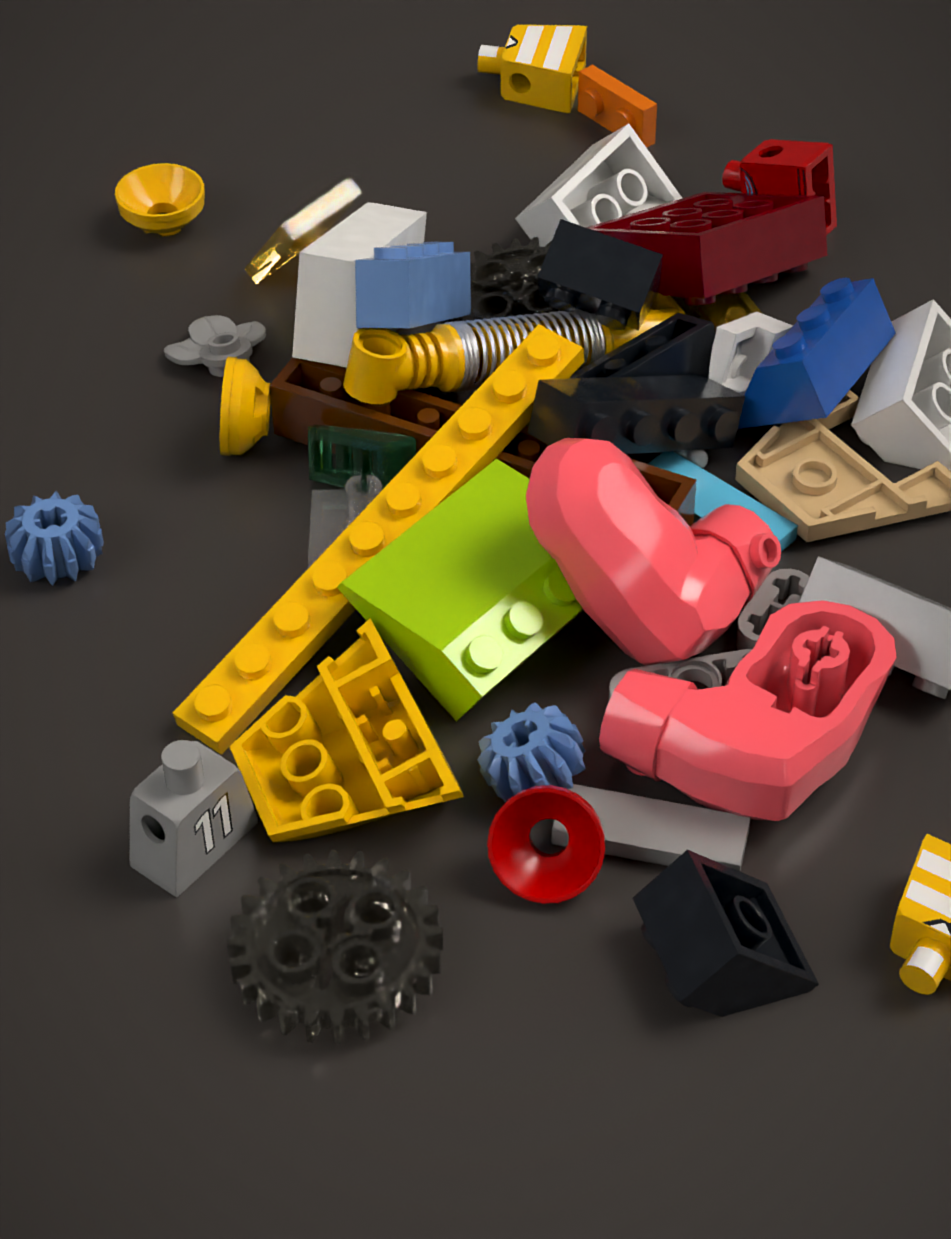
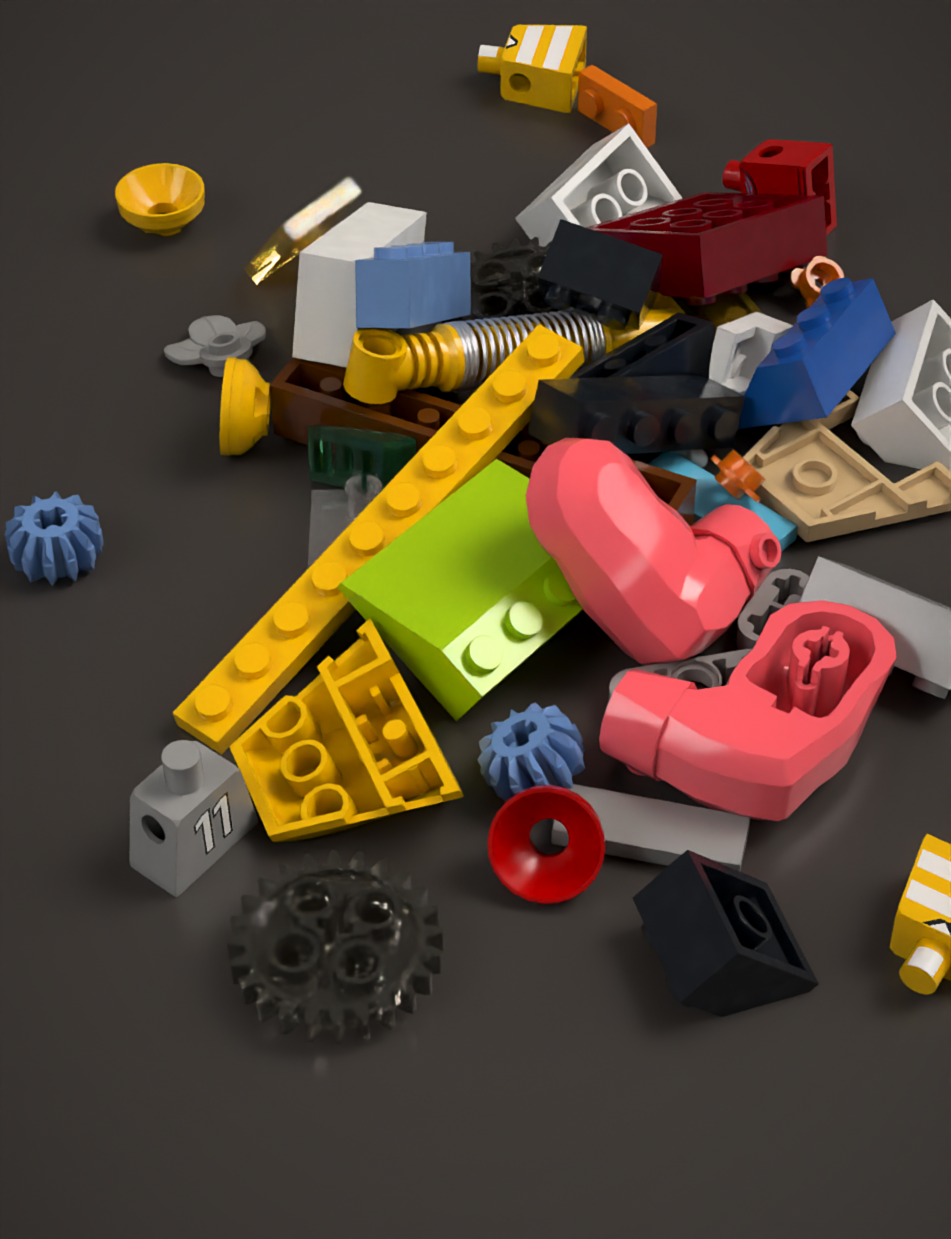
none -> orange plate [710,449,766,503]
none -> orange plate [789,256,844,308]

